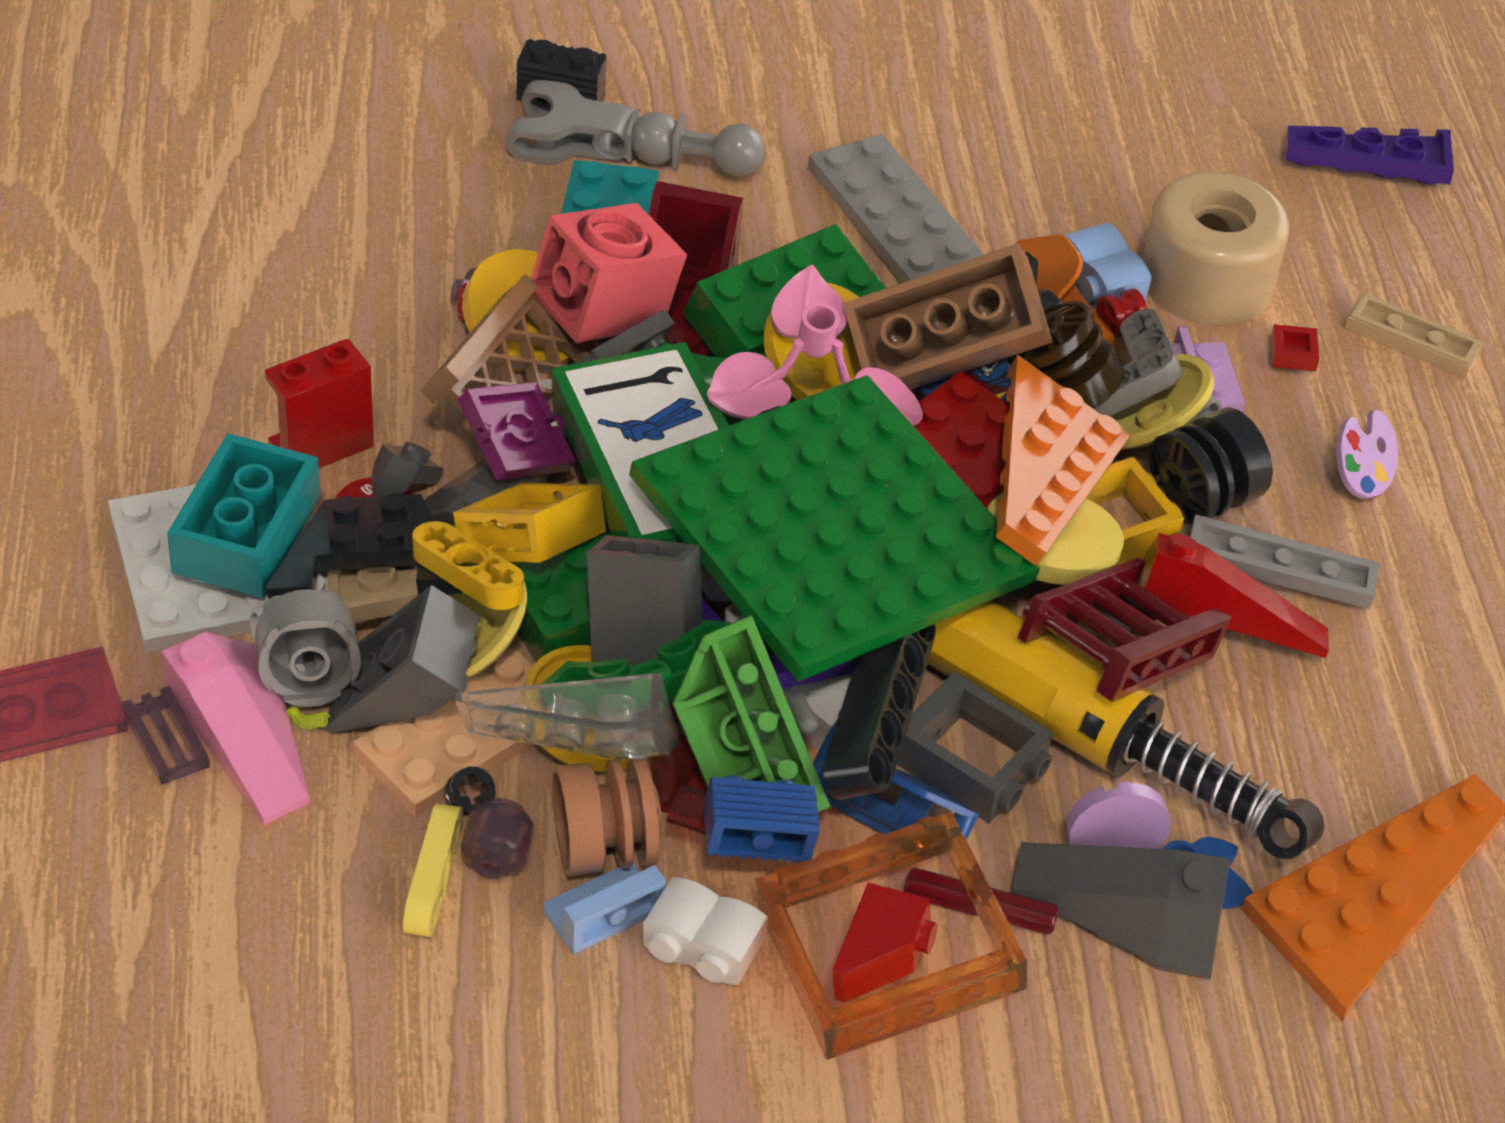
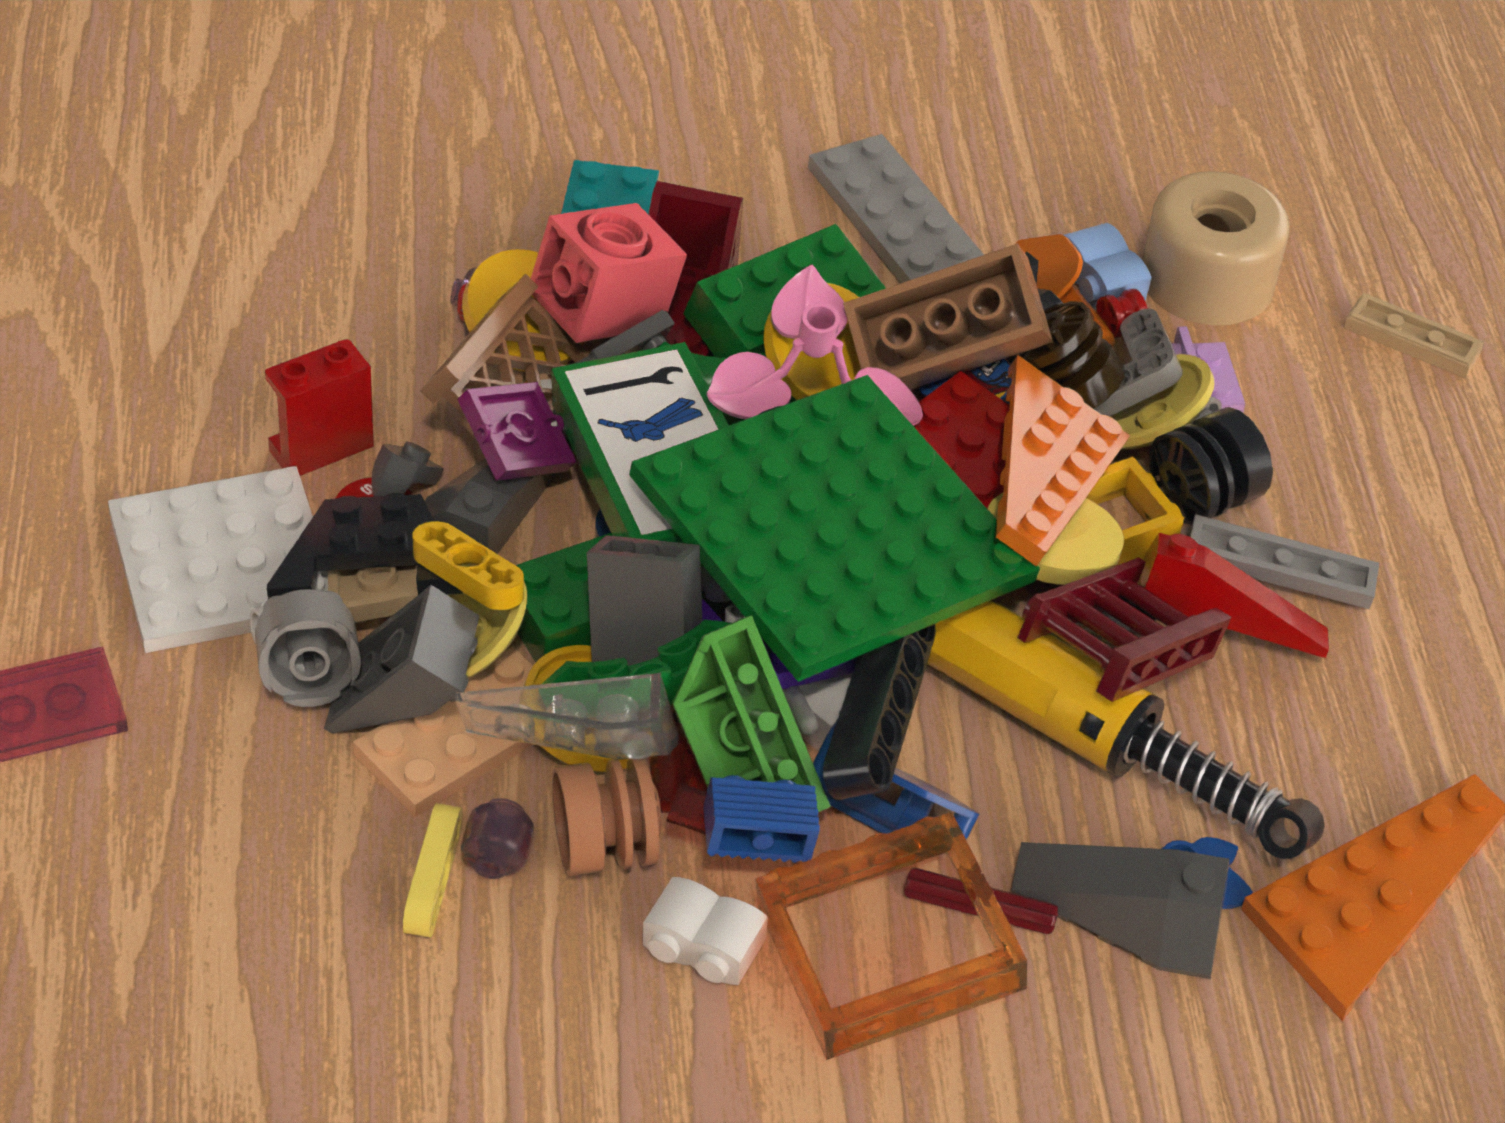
tile [121,686,209,785] -> none
bright pink wedge [161,631,310,825] -> none
teal brick [167,433,320,598] -> none
neon yellow leg [285,705,330,730] -> none
black bush [444,766,496,816] -> none
yellow window [453,483,606,563] -> none
light grey piece [505,80,765,177] -> none
black brick [516,39,607,104] -> none
light blue panel [543,863,666,954] -> none
red slope [832,882,937,1002] -> none
dark grey window [897,671,1053,824] -> none
lavender tile [1066,782,1171,849] -> none
red plate [1270,324,1320,371] -> none
dark purple wing [1285,125,1454,185] -> none
lavender piece [1336,410,1398,499] -> none

